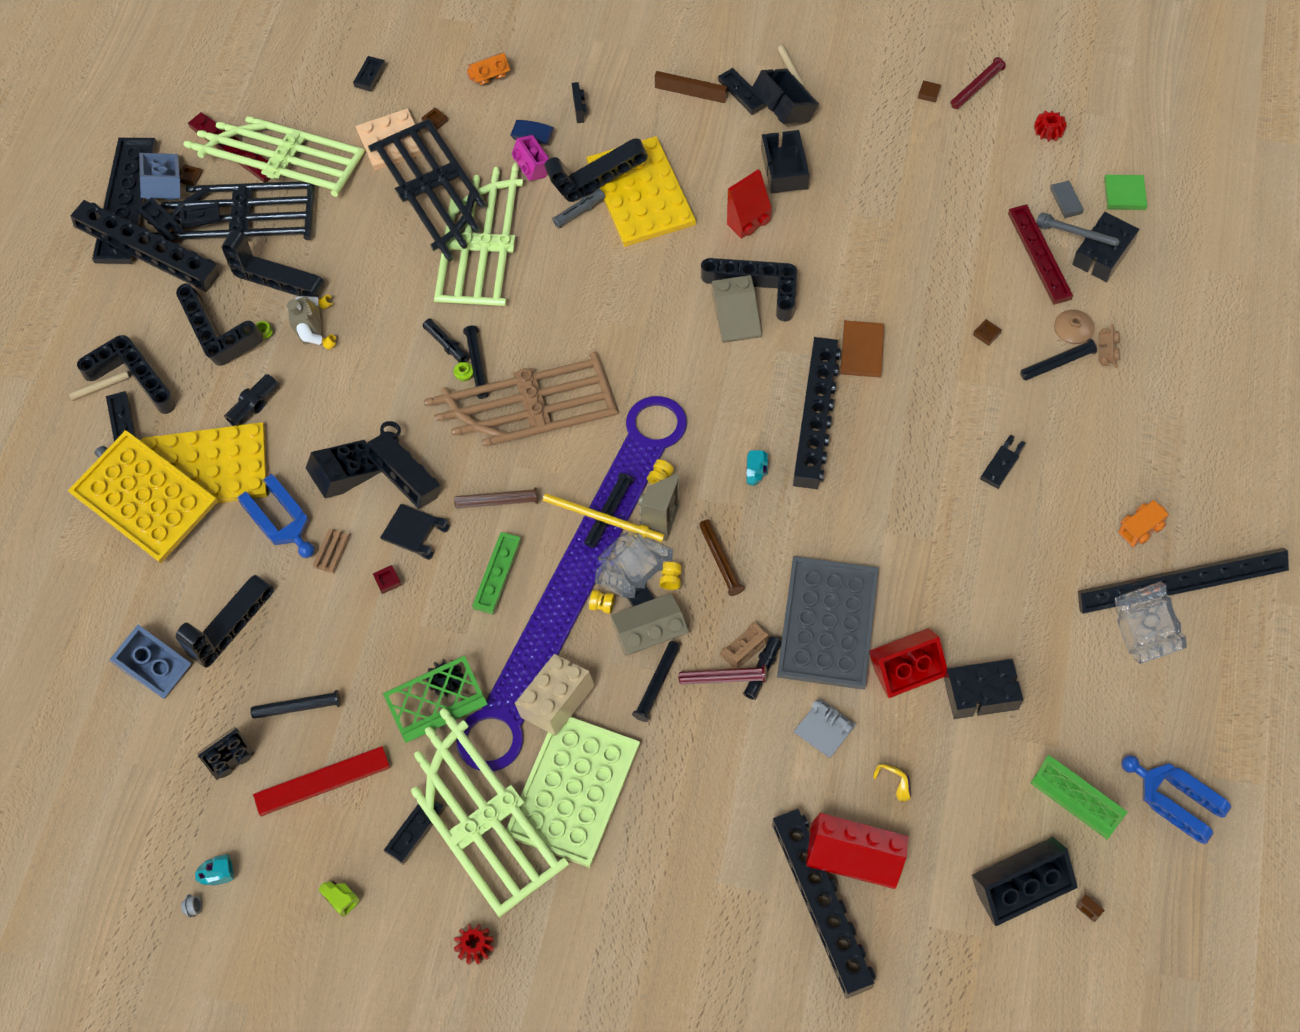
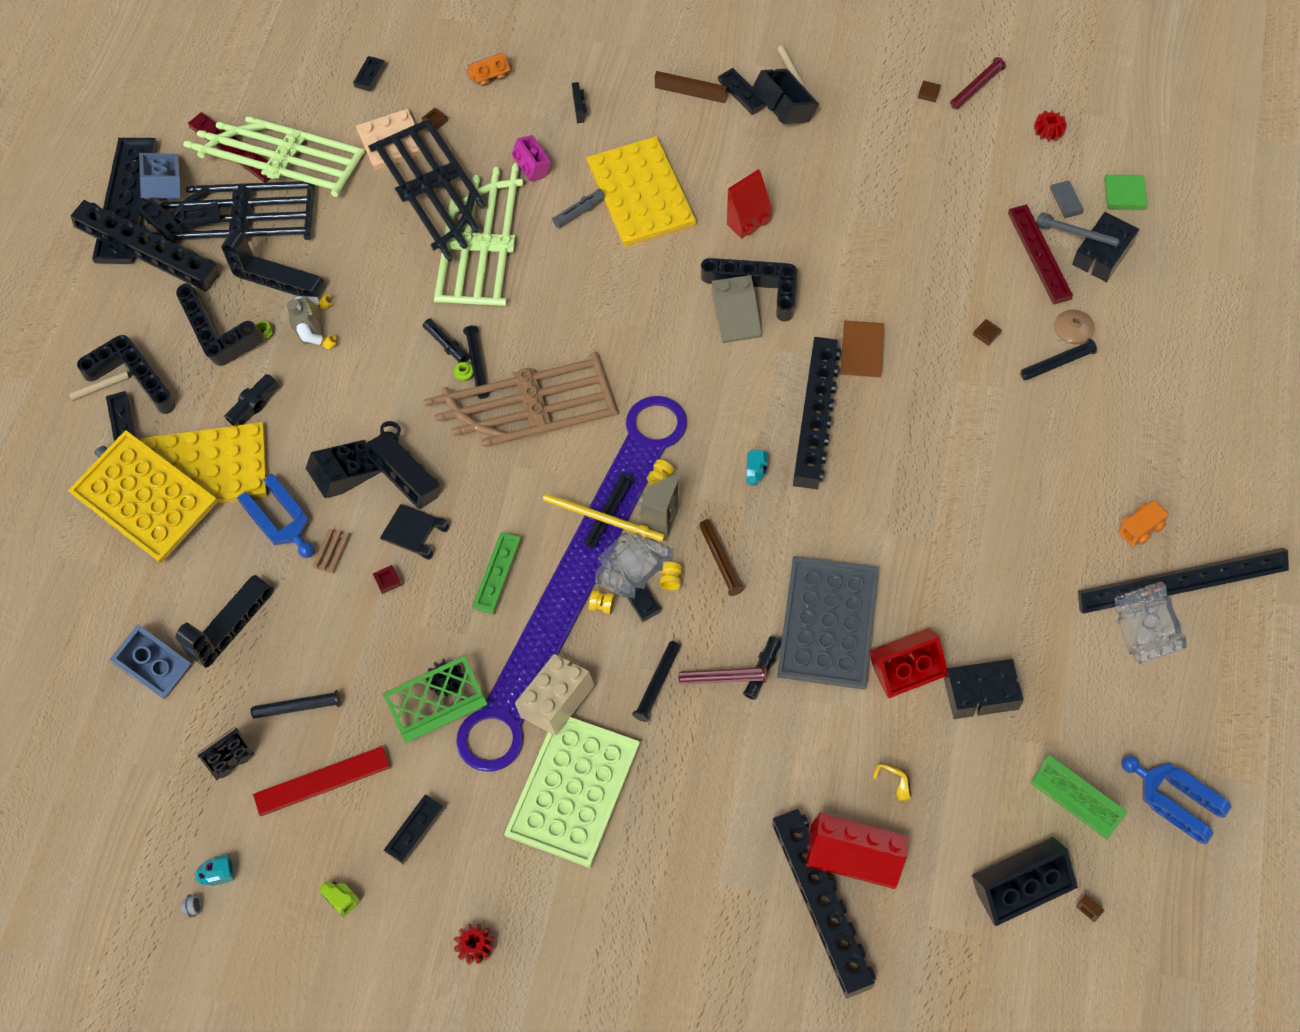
reddish brown tile [179,164,203,186] -> none
yellowish green piece [411,708,569,918] -> none
reddish brown axle [454,487,538,508] -> none
dark blue slope [510,120,554,144] -> none
black beam [544,138,648,202] -> none
dark tan slope [610,593,689,656] -> none
medium nougat hinge [720,622,768,669] -> none
black piece [761,130,809,193] -> none
light grey hinge [794,699,856,758] -> none
black hinge [980,435,1026,489] -> none
medium nougat hinge [1099,324,1120,368] -> none

